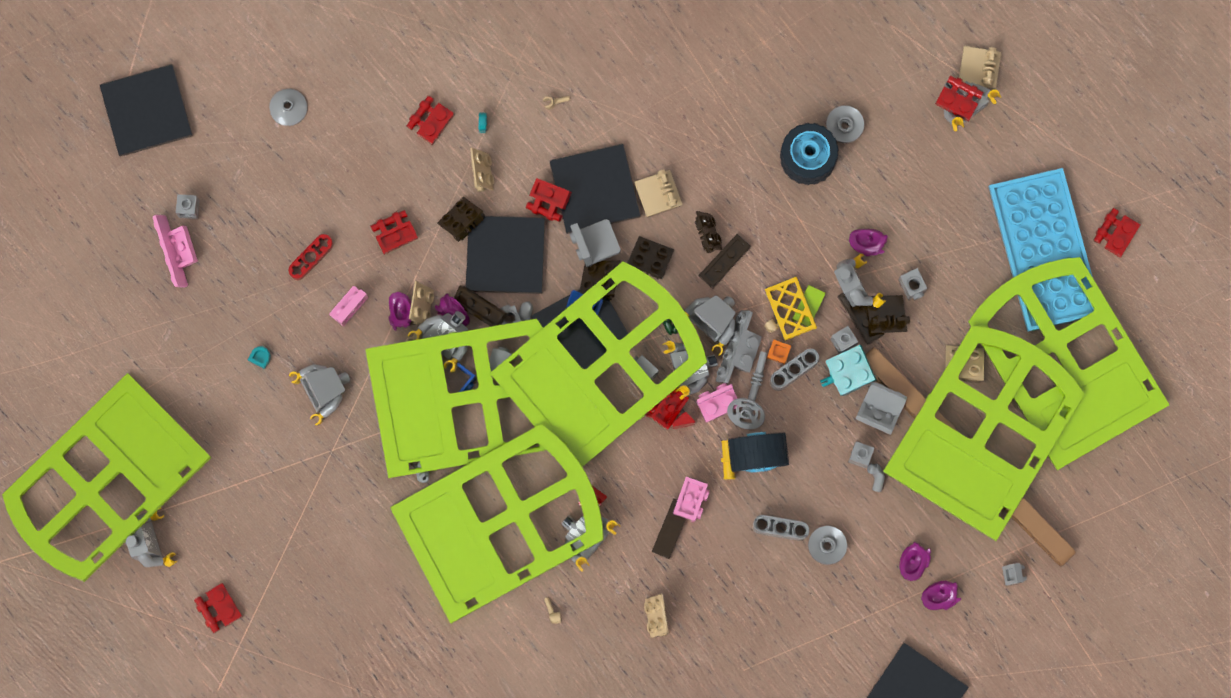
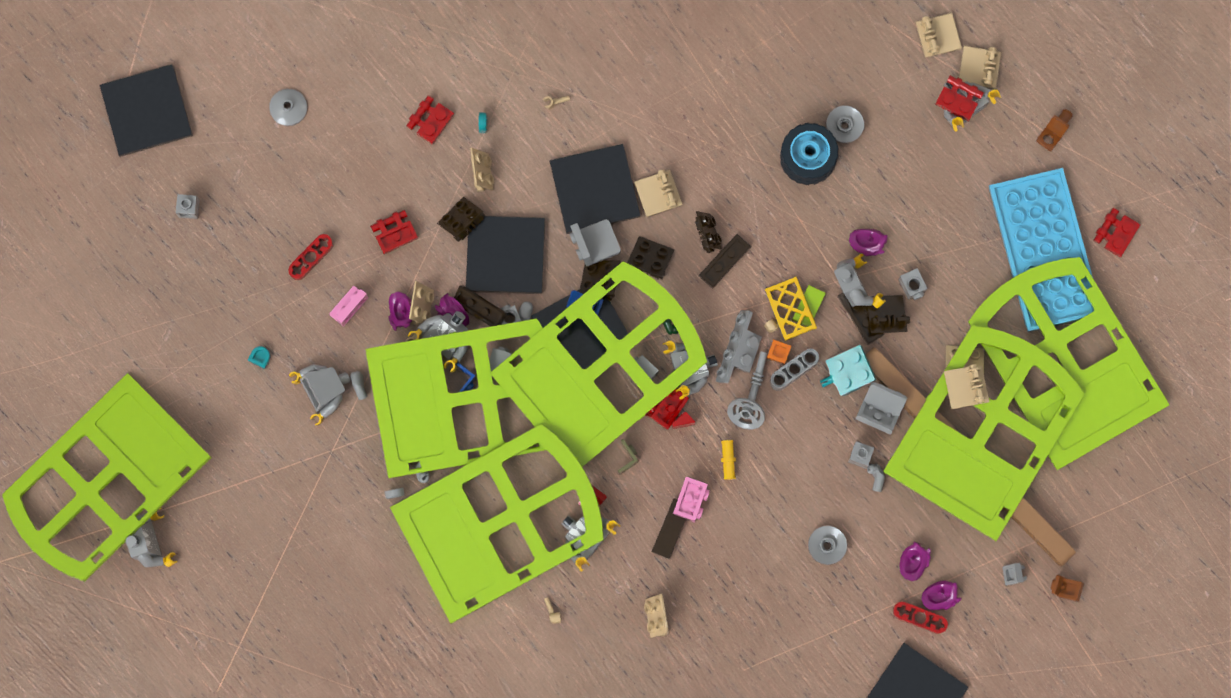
bright pink bracket [153,215,198,288] -> none
red plate [194,583,243,633] -> none
red plate [526,178,572,222] -> none
light grey torso [685,296,736,356] -> none
bright pink bracket [696,383,740,423] -> none
black wheel [728,432,789,473] -> none
light grey beam [753,515,809,541] -> none
light grey brick [830,326,858,354] -> none
none -> light grey arm [350,371,367,400]
none -> light grey tile [385,488,405,499]
none -> olive bracket [618,439,638,475]
none -> red beam [893,602,948,634]
none -> tan hinge [916,13,962,58]
none -> tan hinge [944,364,989,409]
none -> dark orange bracket [1036,109,1073,151]
none -> dark orange bracket [1051,575,1084,602]

